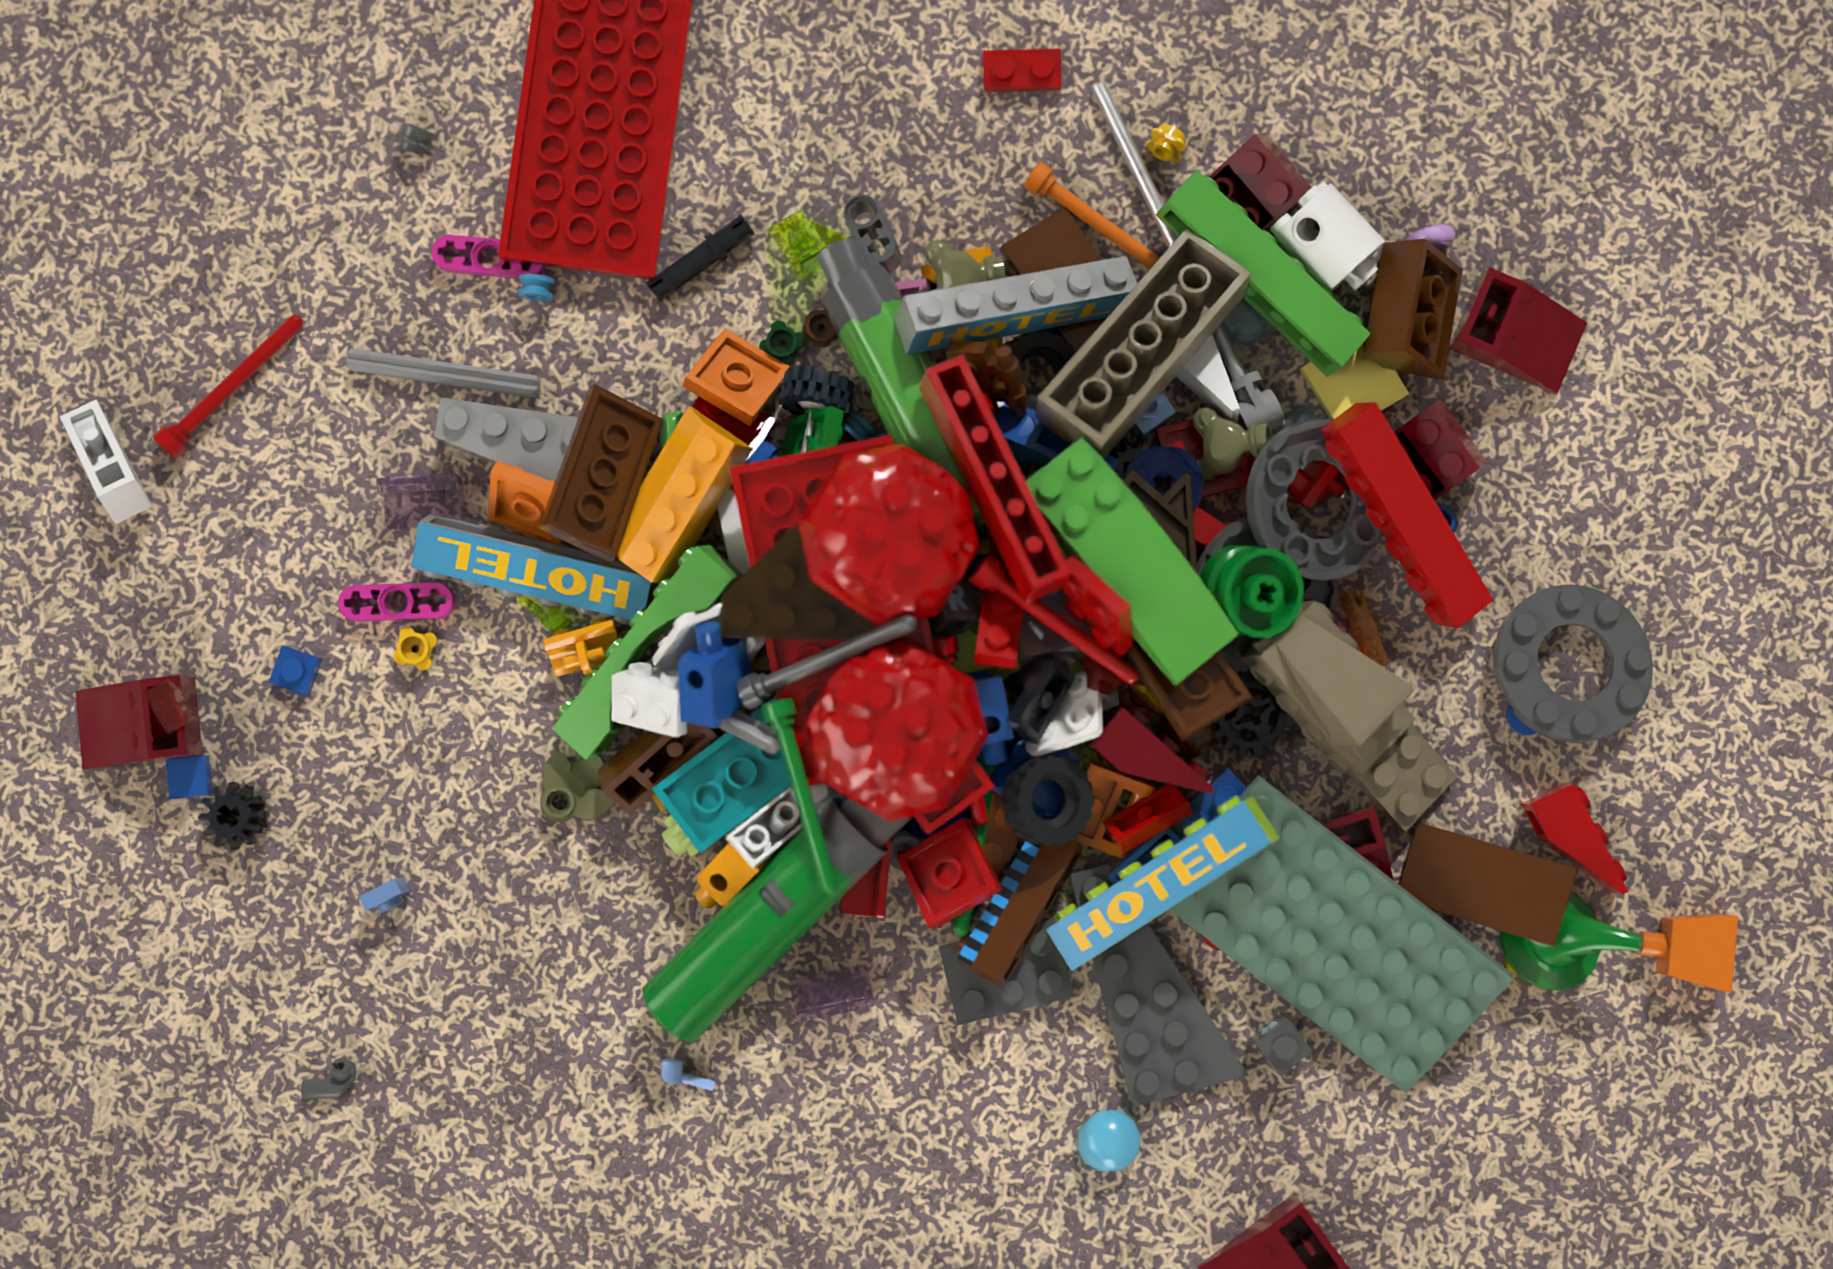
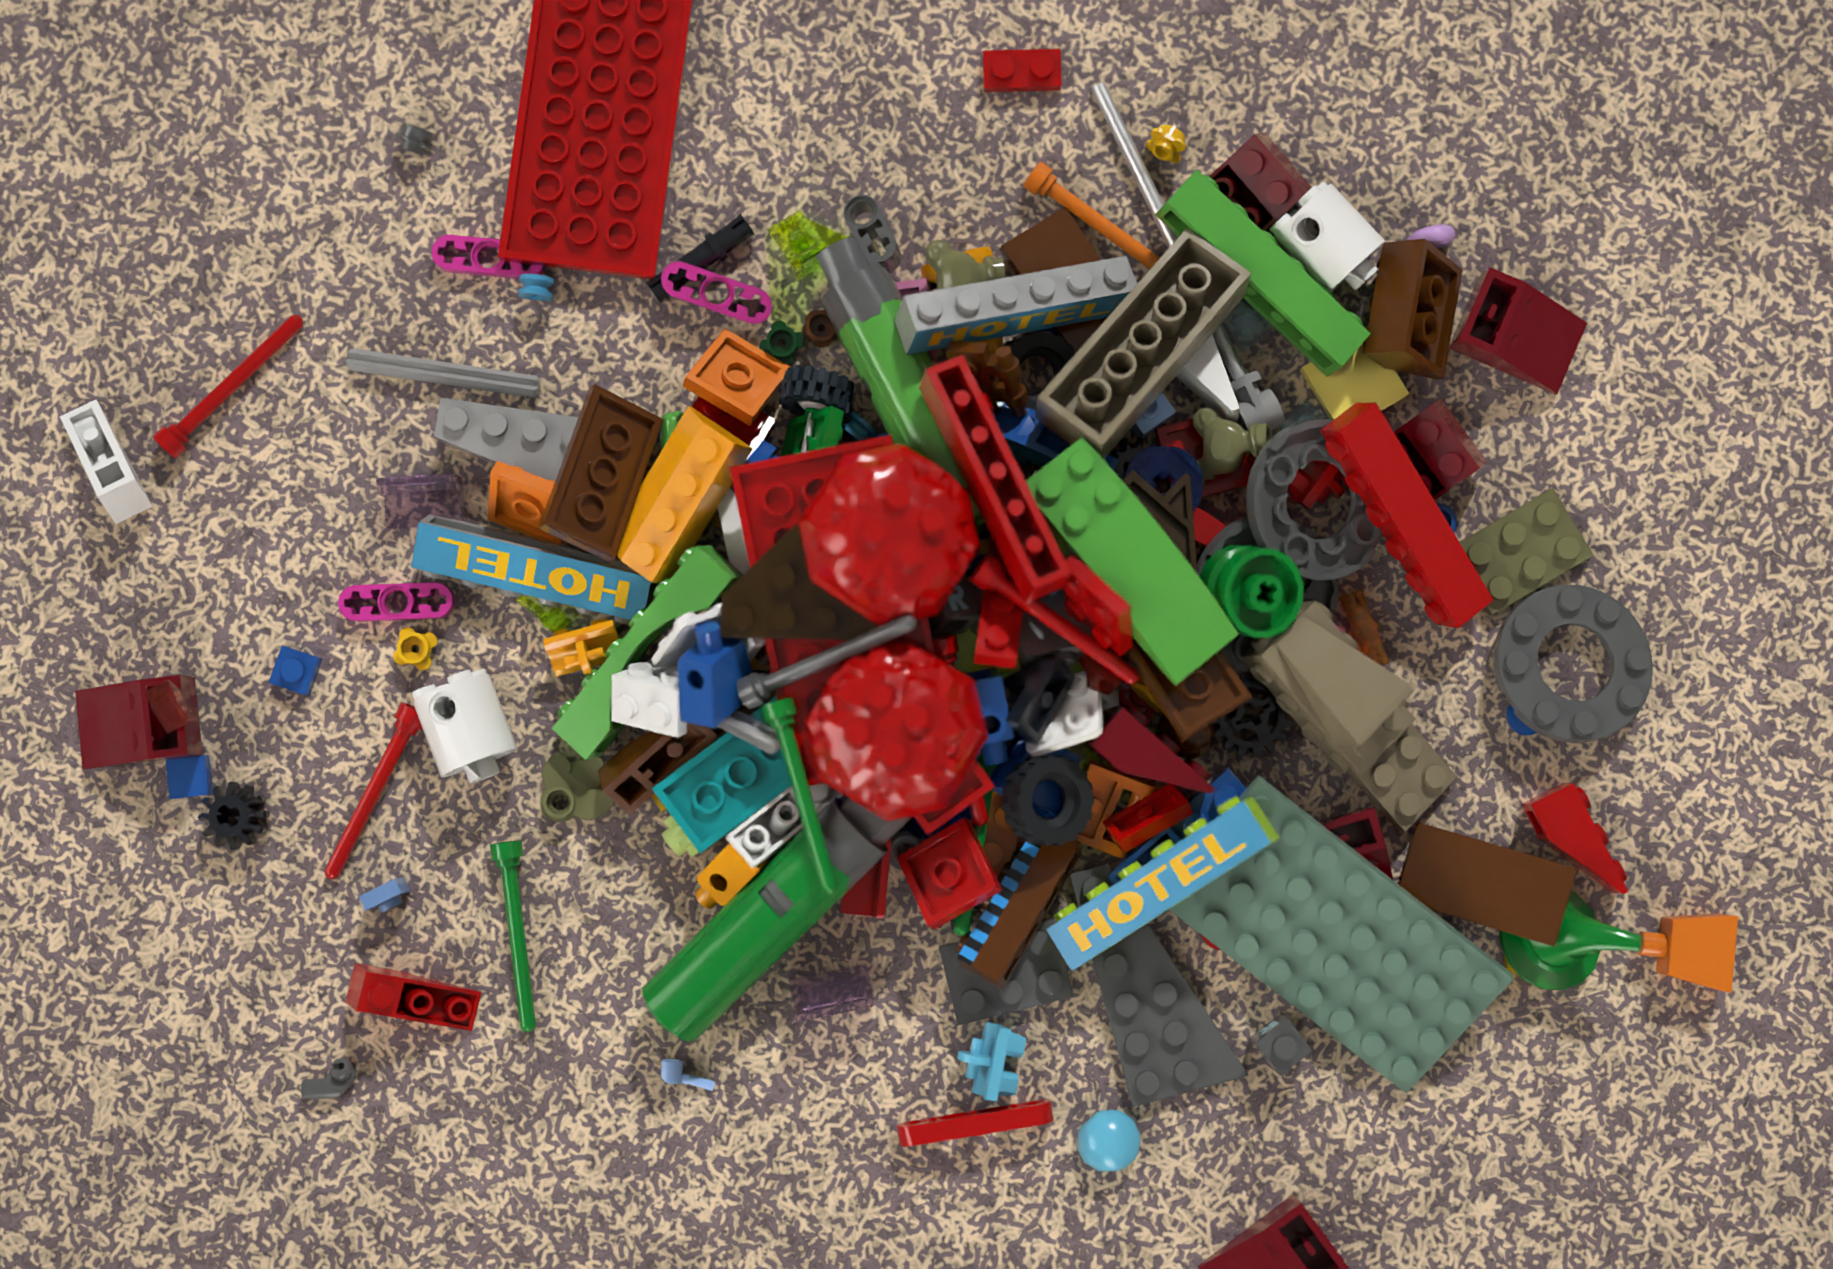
none -> red piece [324,702,423,879]
none -> red slope [345,963,482,1031]
none -> white cylinder [412,669,517,784]
none -> green piece [490,840,536,1032]
none -> dark pink beam [661,261,772,324]
none -> red beam [896,1099,1054,1147]
none -> medium azure hips [957,1021,1026,1101]
none -> olive plate [1460,488,1594,616]

